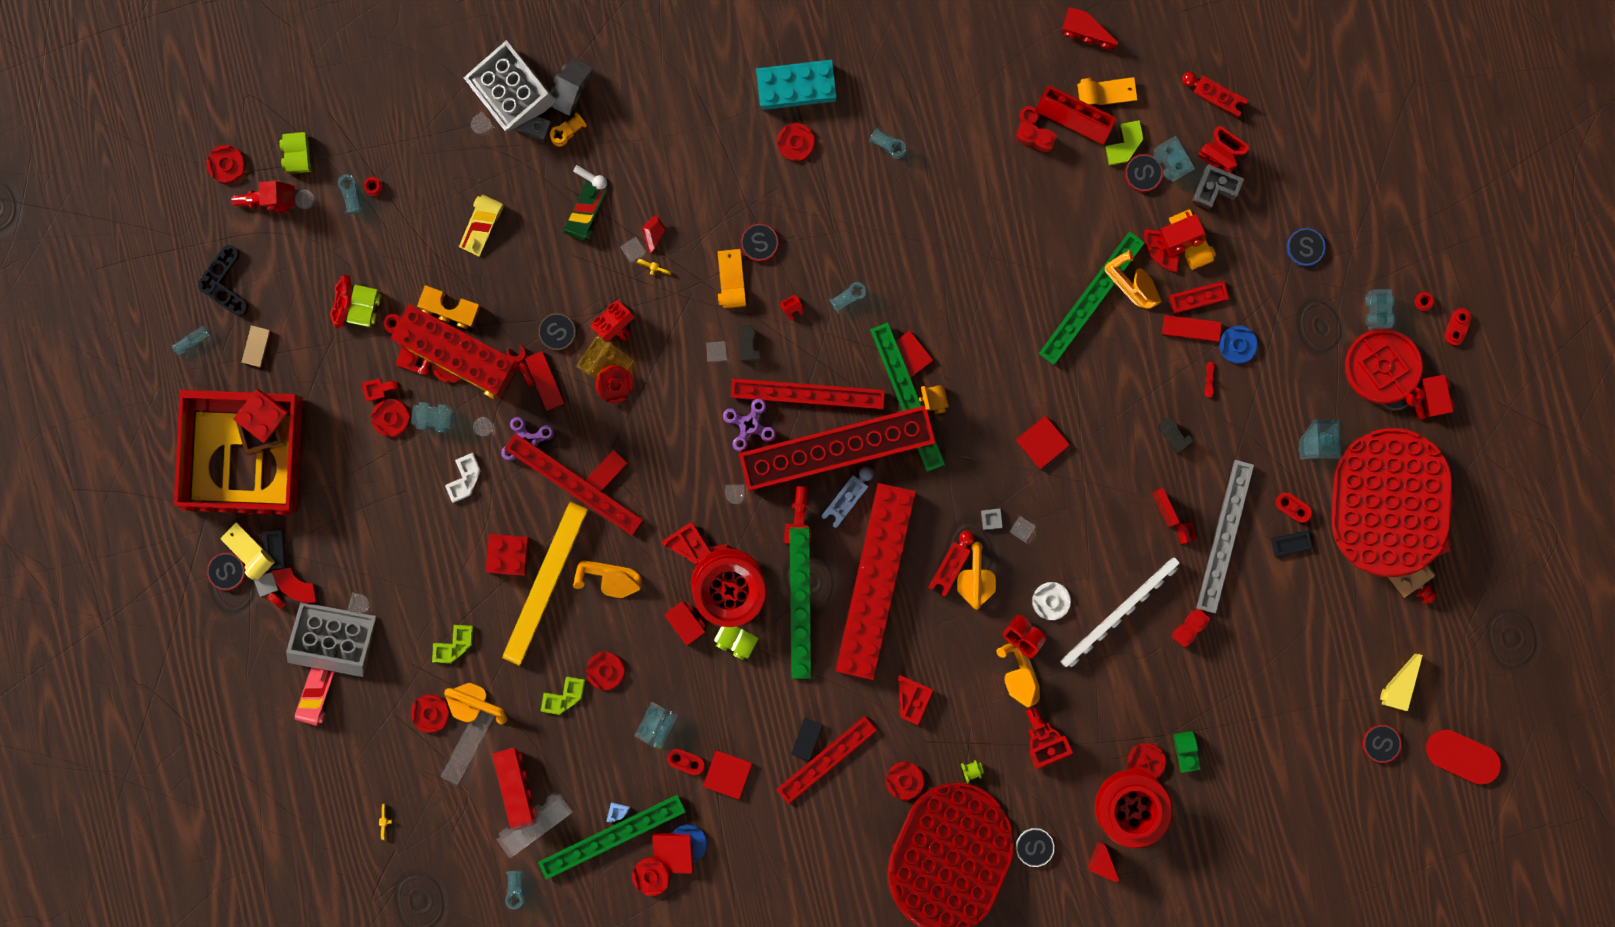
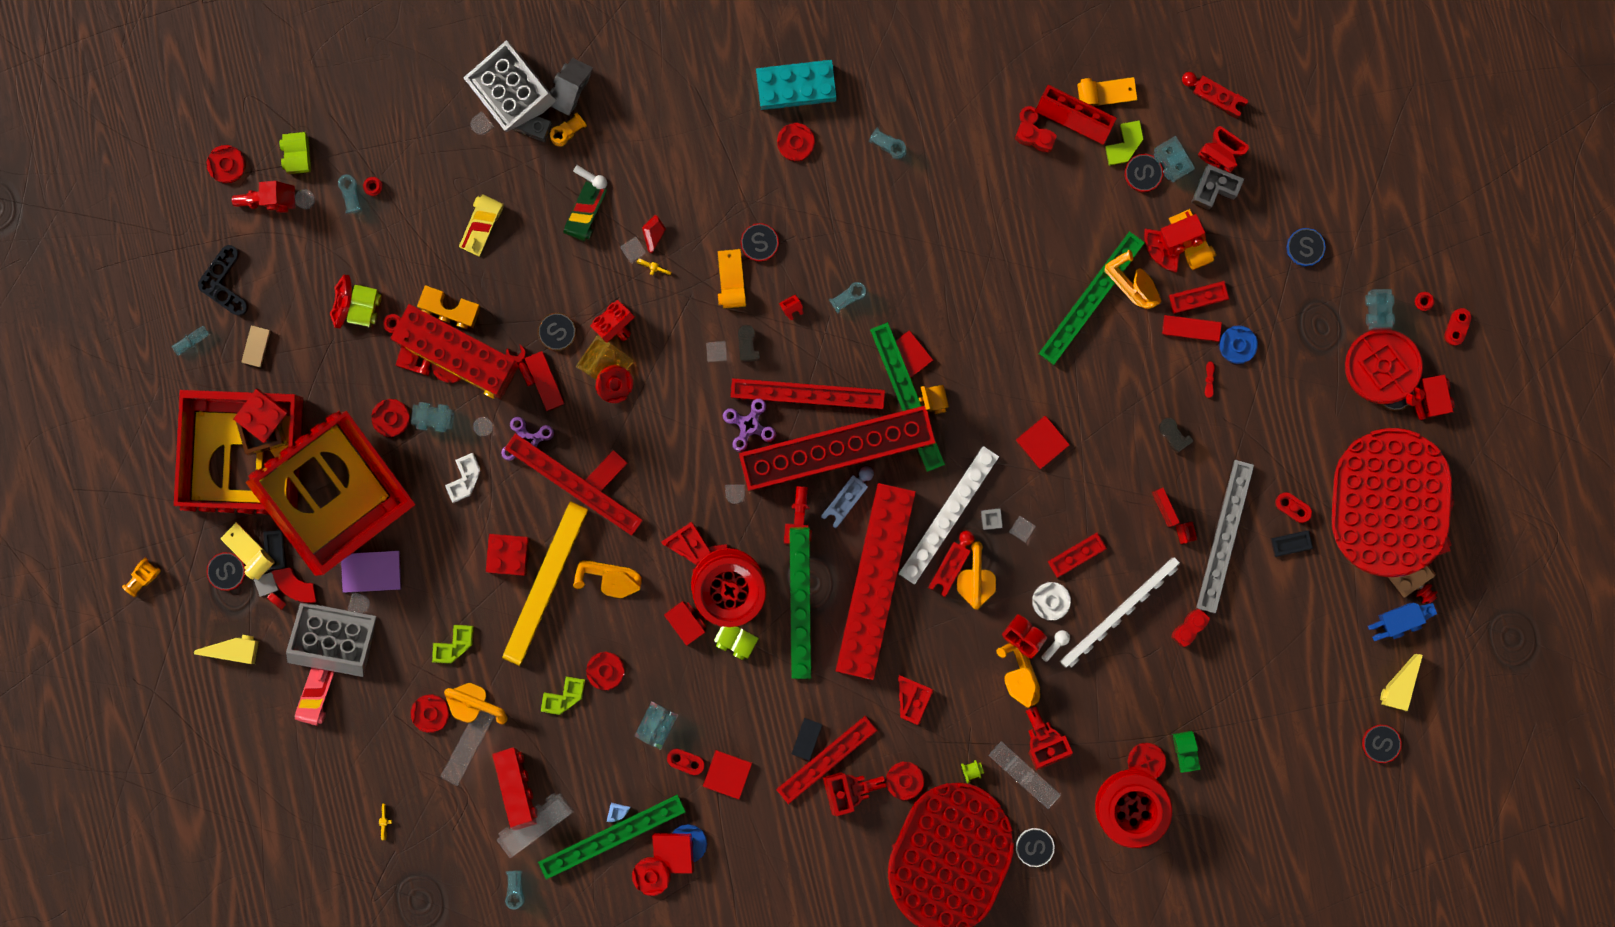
red plate [362,378,398,402] -> none
red slope [1061,7,1118,50] -> none
red slope [1087,842,1119,882] -> none
clear light blue slope [1298,419,1341,460] -> none
red tile [1426,730,1501,784] -> none
none -> light orange connector [122,558,161,598]
none -> light yellow slope [194,635,259,664]
none -> door [245,411,415,576]
none -> medium lavender tile [341,551,401,592]
none -> red brick [823,773,886,816]
none -> white plate [899,446,999,585]
none -> clear slope [988,741,1061,809]
none -> white bar [1041,630,1070,662]
none -> red tile [1047,533,1107,578]
none -> blue hinge [1368,603,1437,641]

